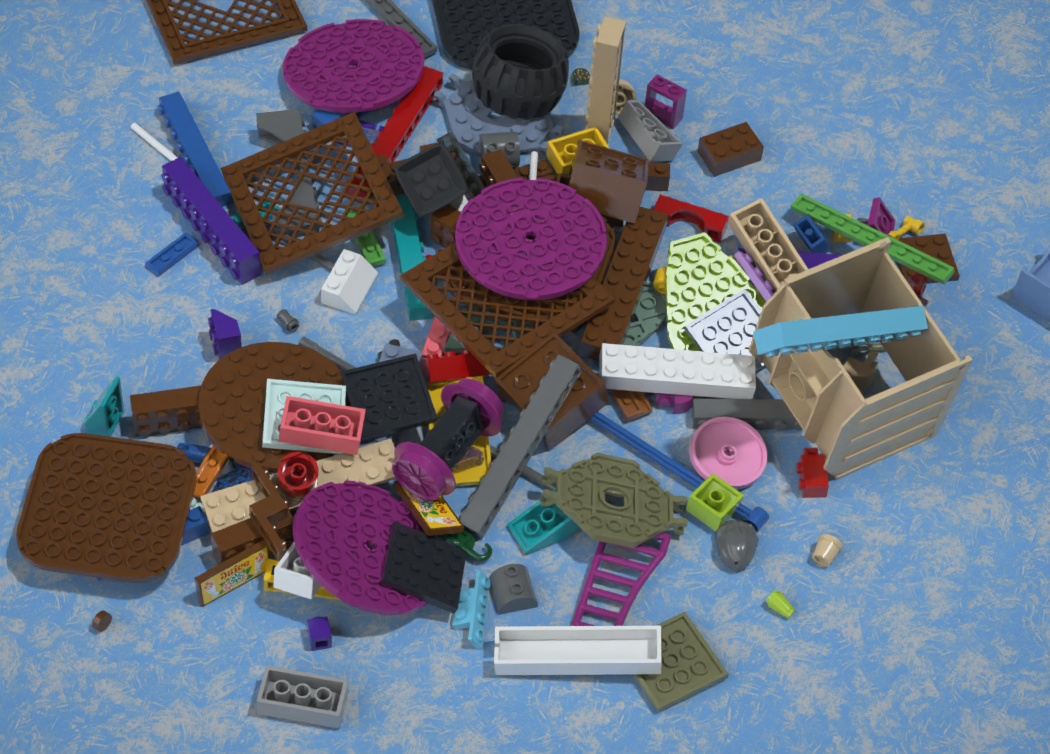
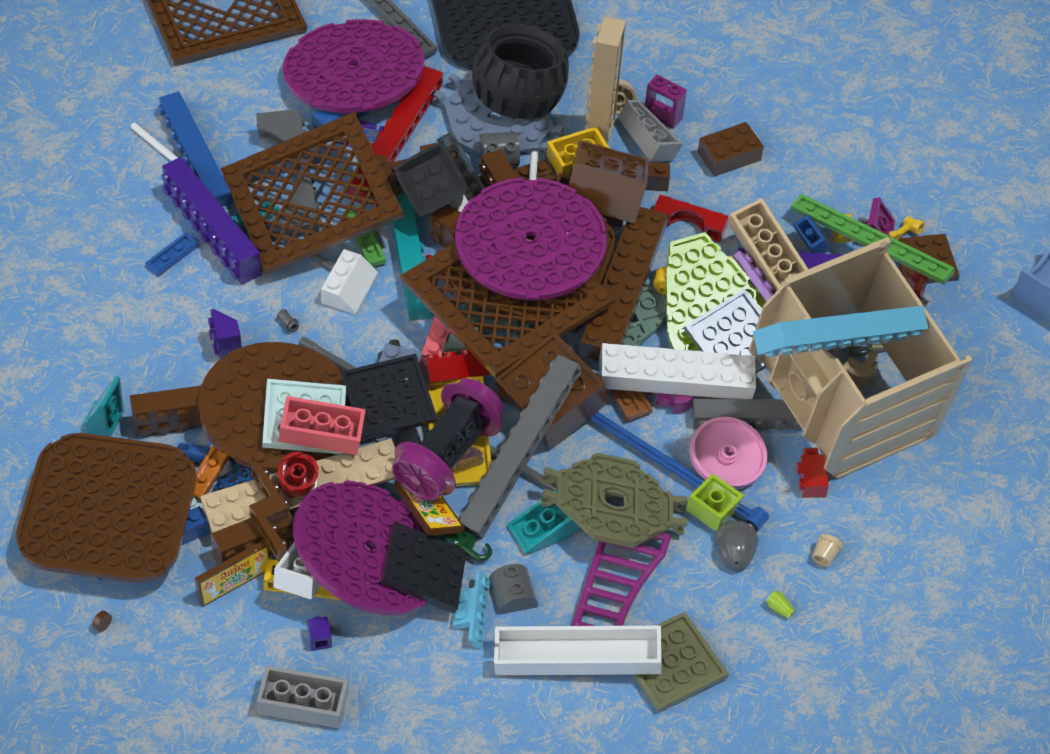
clear green tile [572,68,590,86] -> none

